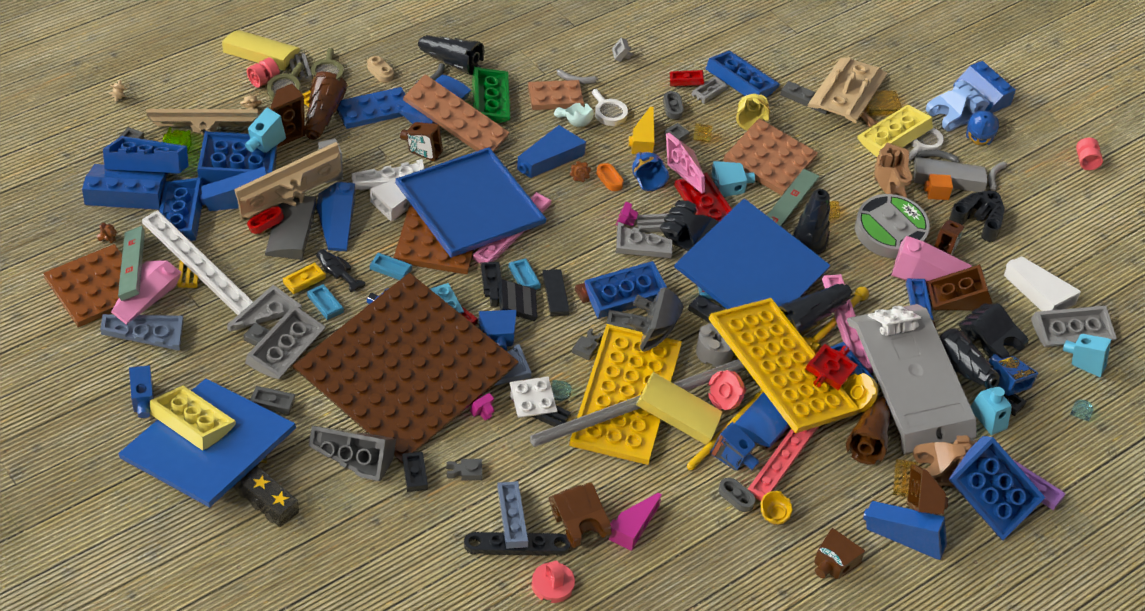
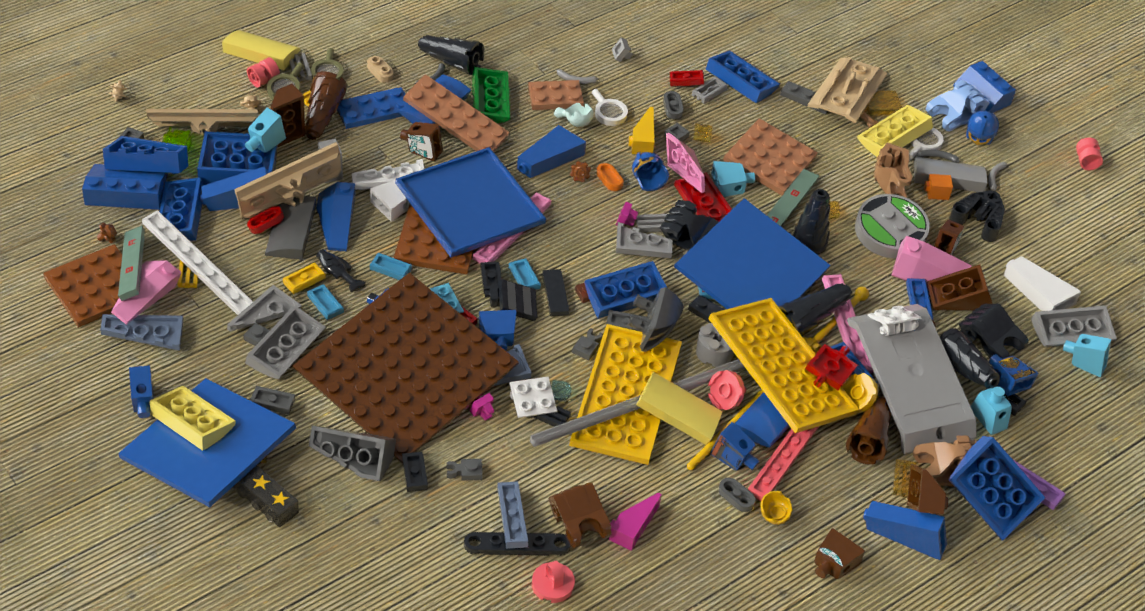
light yellow helmet [736,94,770,131] -> none
clear light blue tile [1070,399,1093,422] -> none

